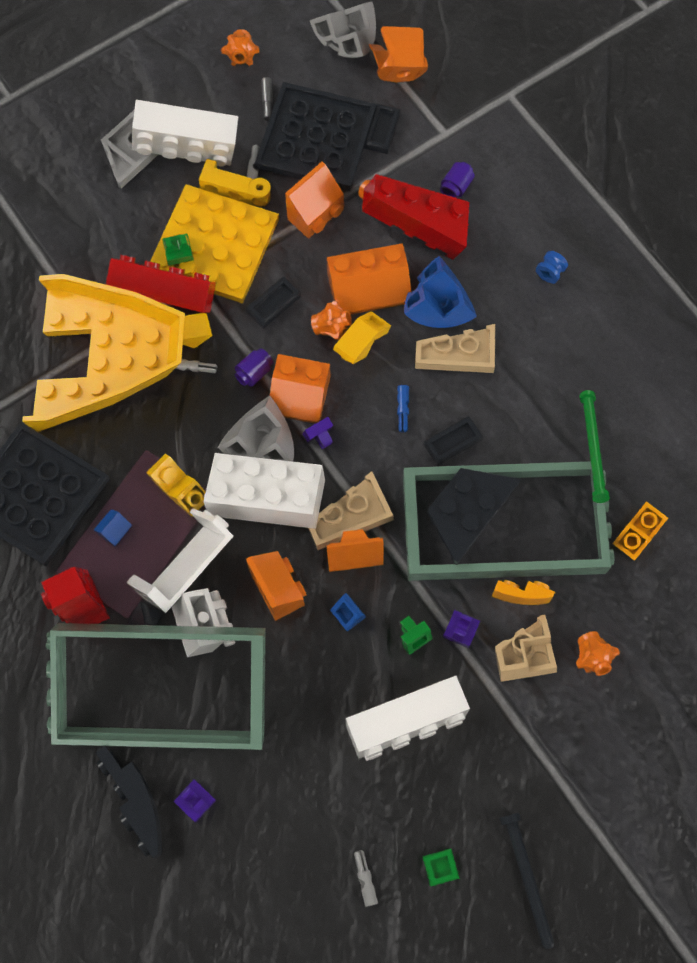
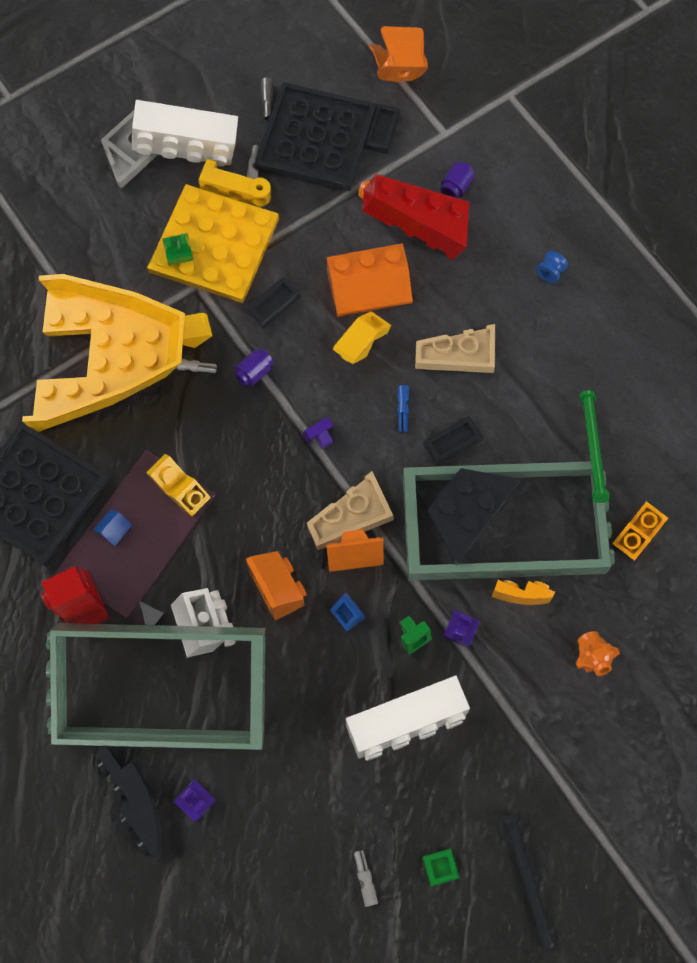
red brick [106,255,216,313] -> none
white panel [126,508,233,613] -> none
white brick [203,453,325,529] -> none
light grey brick [218,396,294,462] -> none
orange rock [221,29,259,66] -> none
orange slope [270,354,331,424] -> none
orange slope [285,162,344,238] -> none
light grey brick [310,1,376,58] -> none
orange rock [311,301,352,340] -> none
blue brick [404,256,477,328] -> none
tan slope [495,615,557,682] -> none

